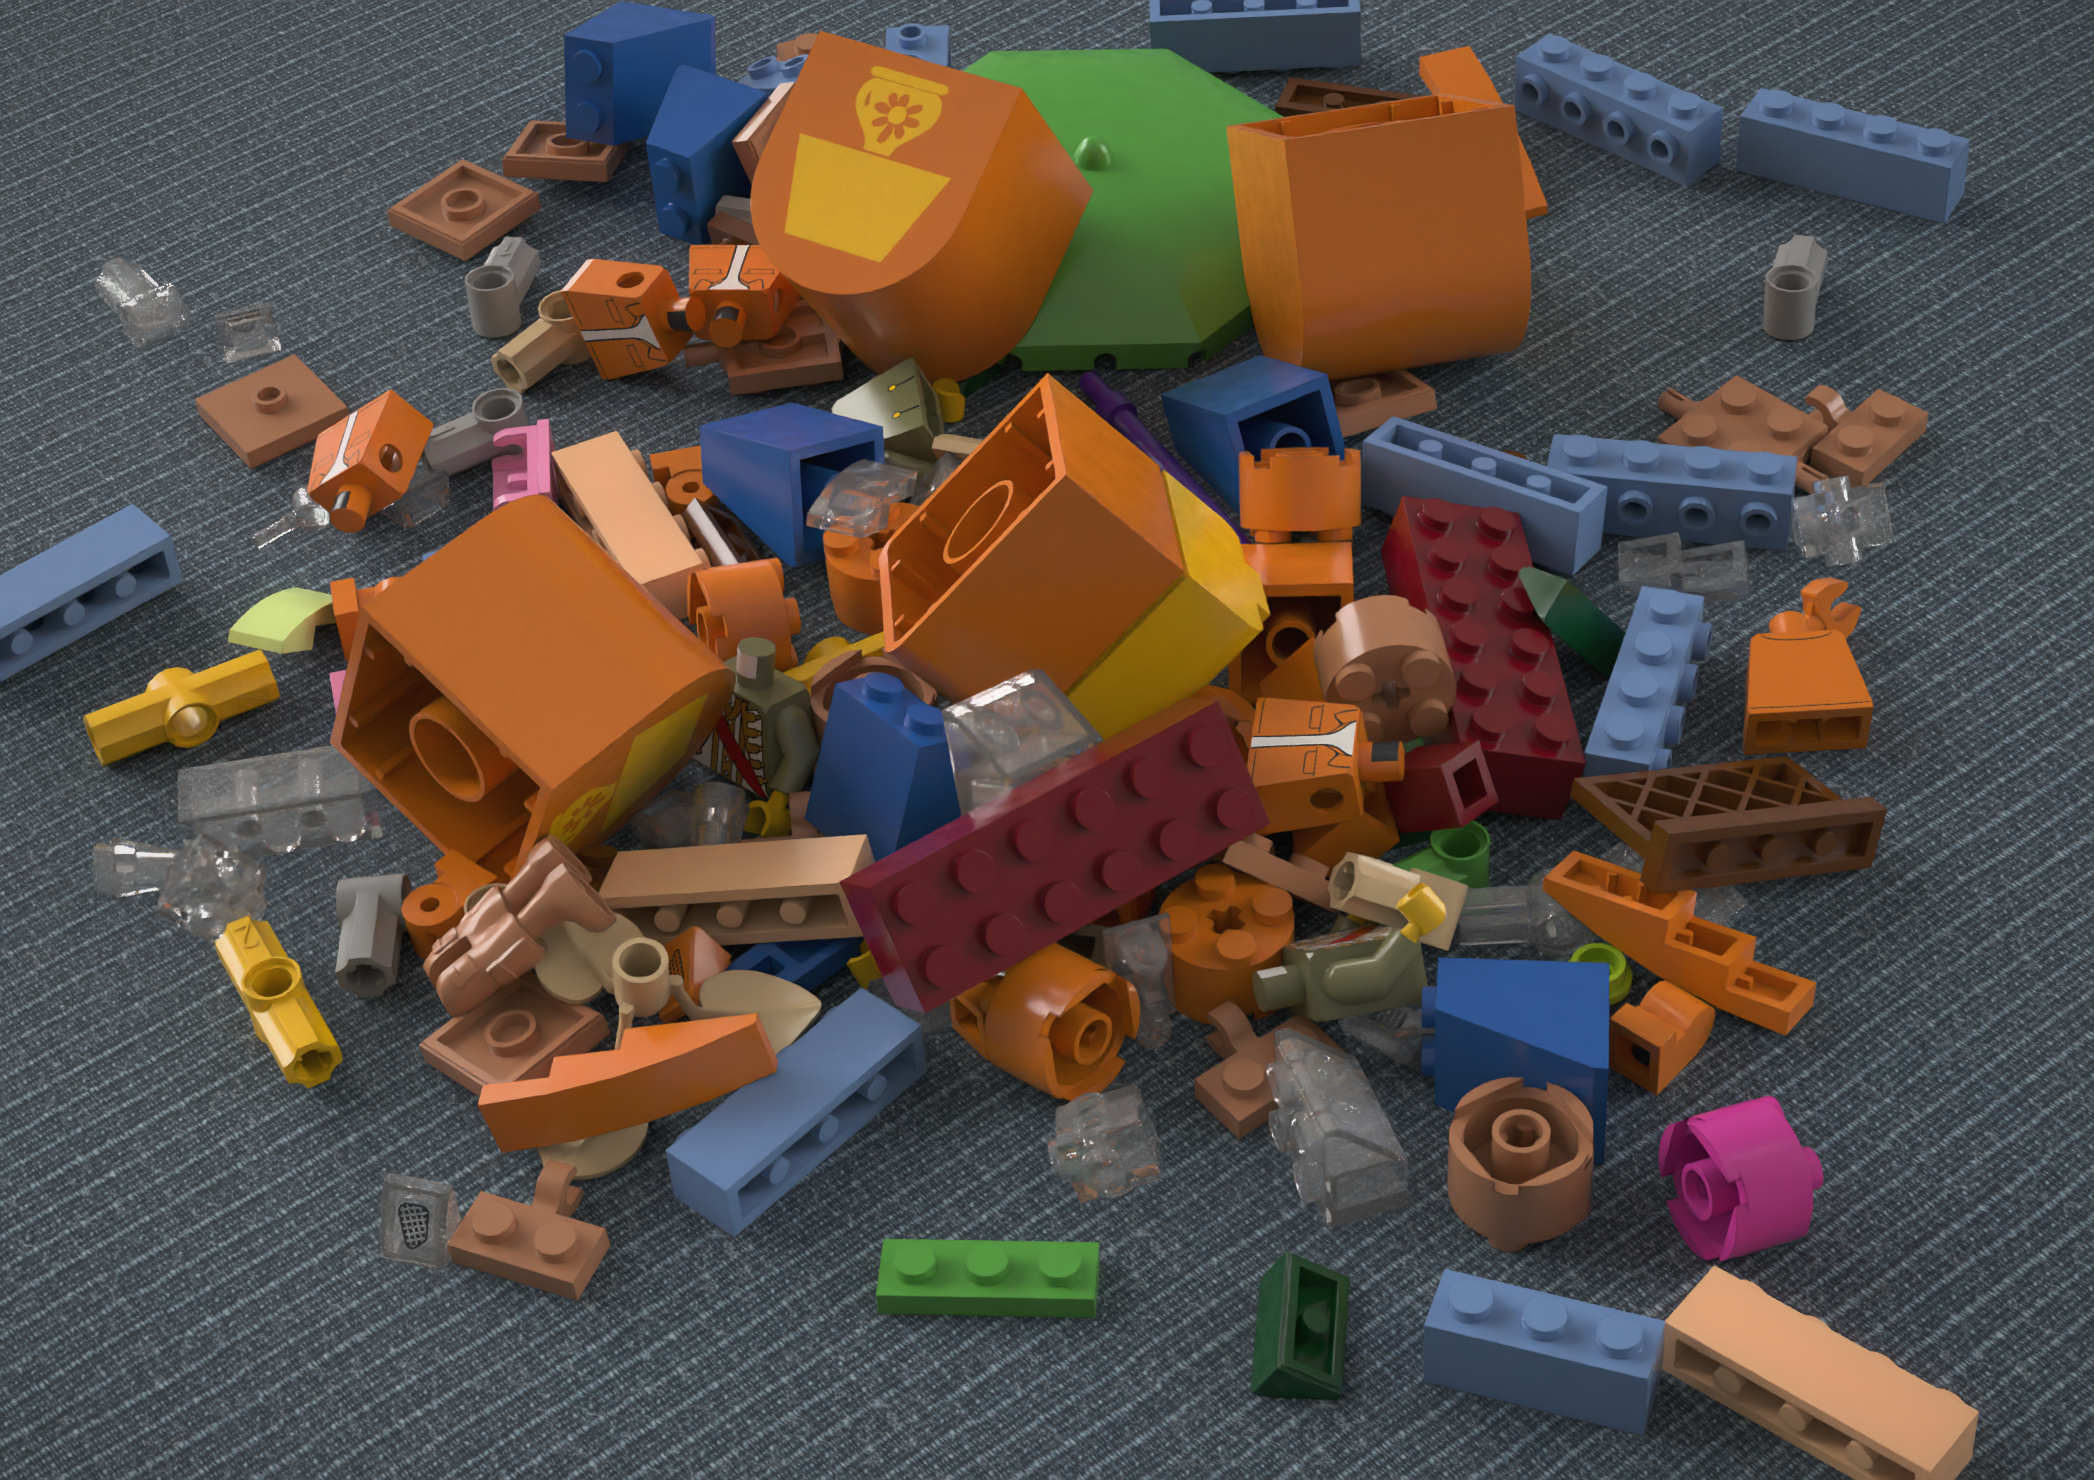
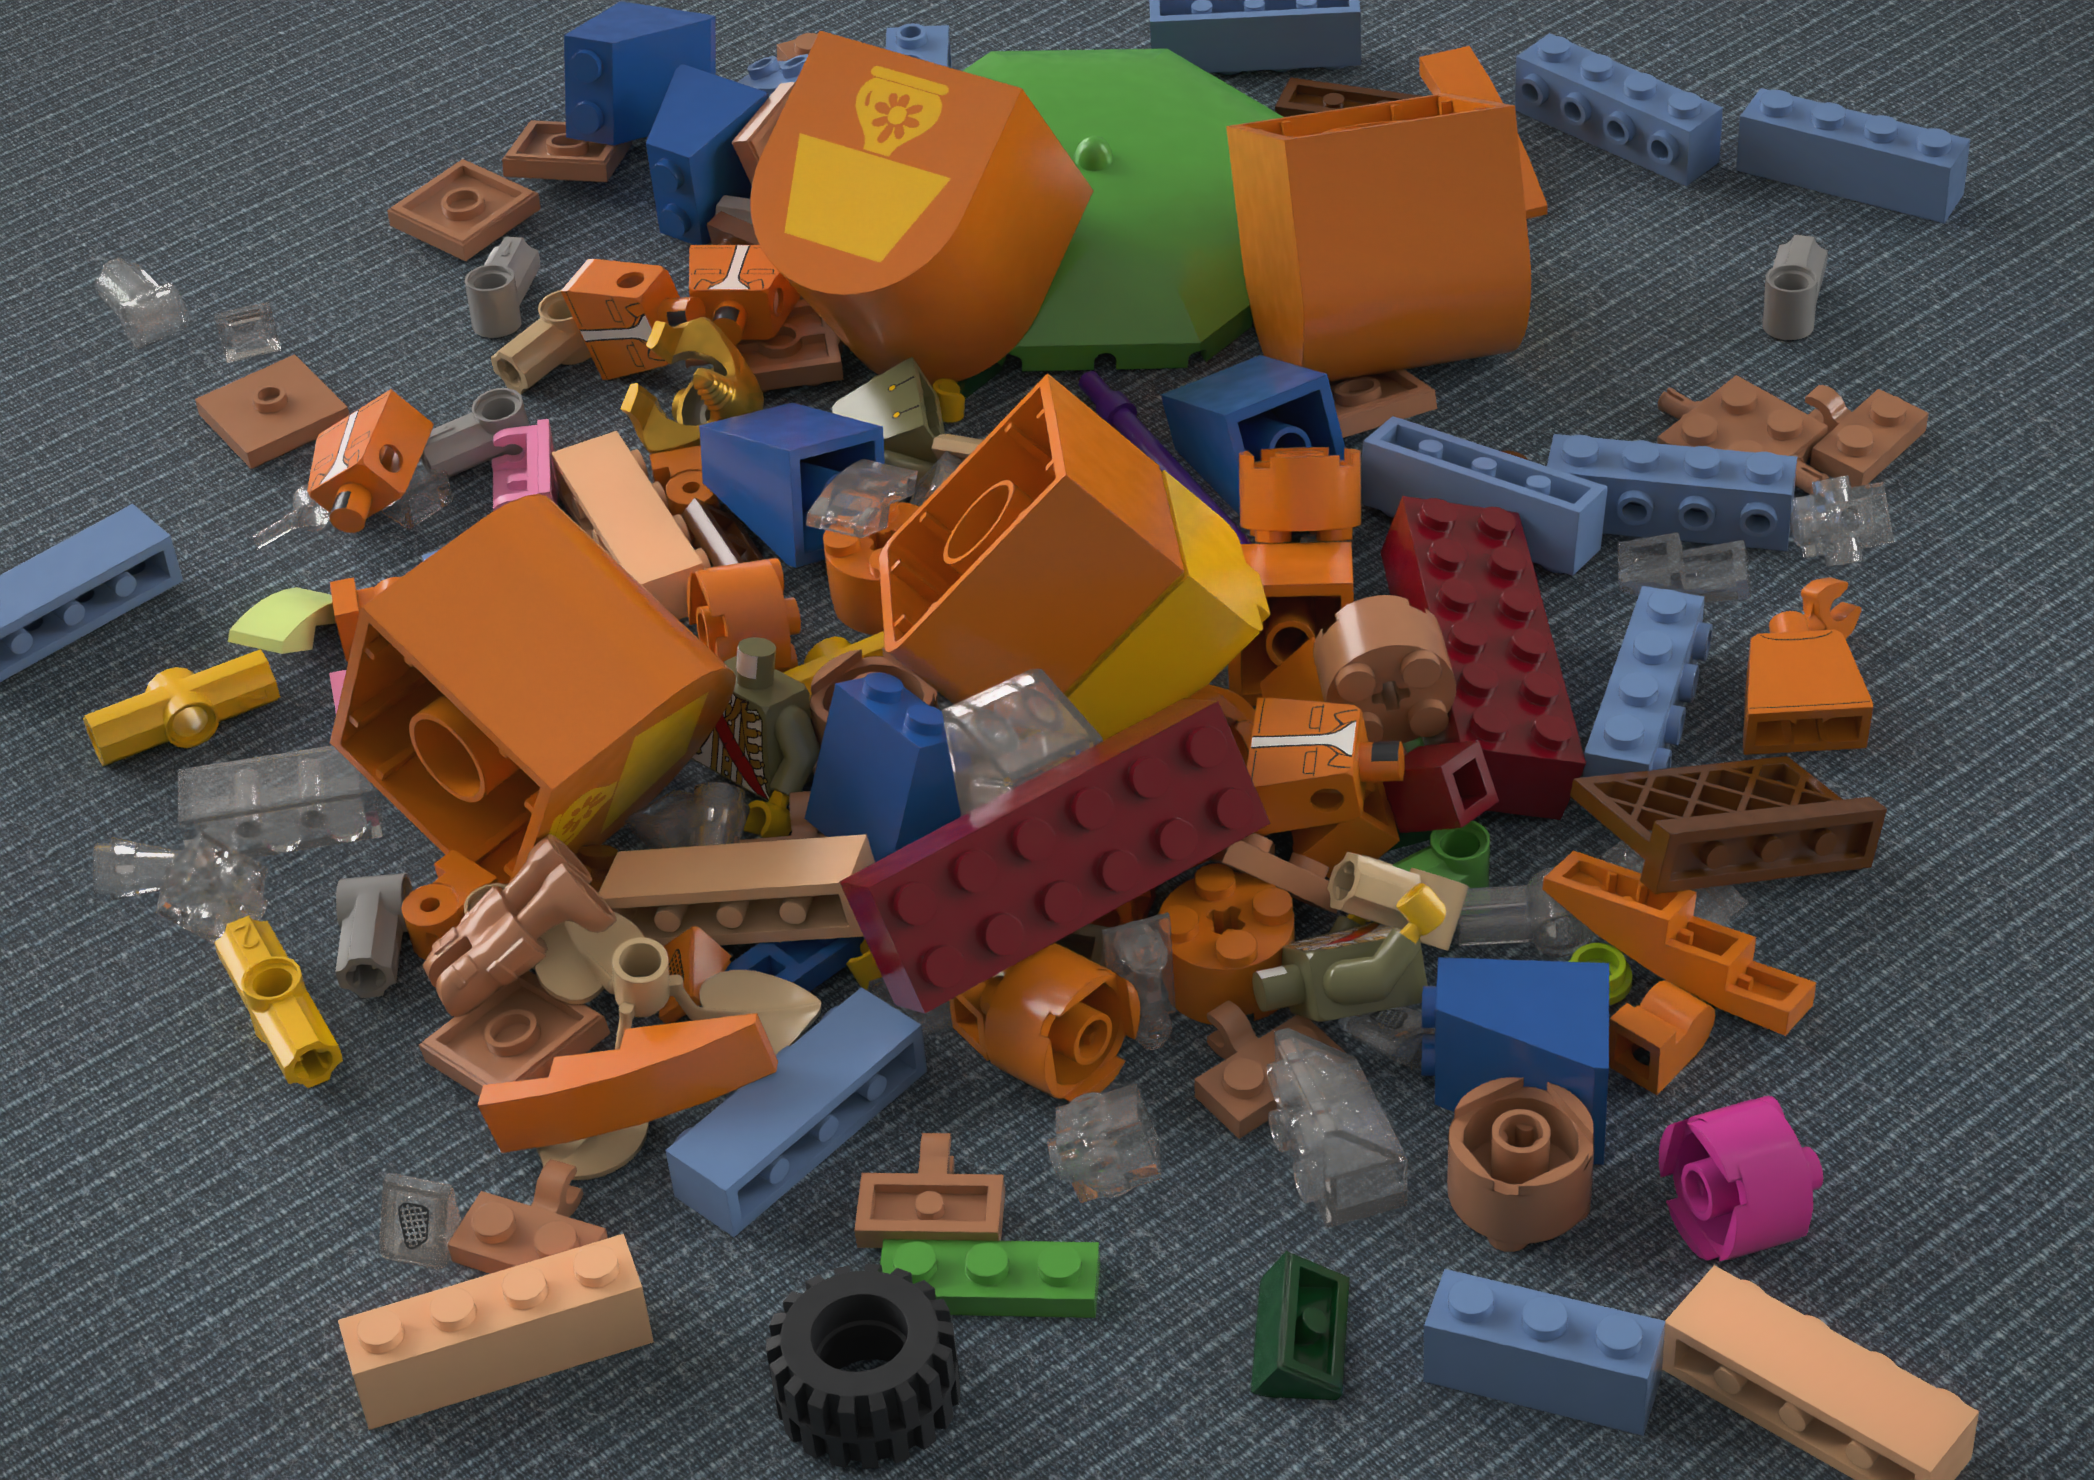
dark green slope [1518,566,1626,679] -> none
none -> light nougat brick [338,1234,654,1430]
none -> pearl gold piece [620,317,764,454]
none -> black tyre [766,1264,961,1469]
none -> nougat plate [854,1133,1005,1248]

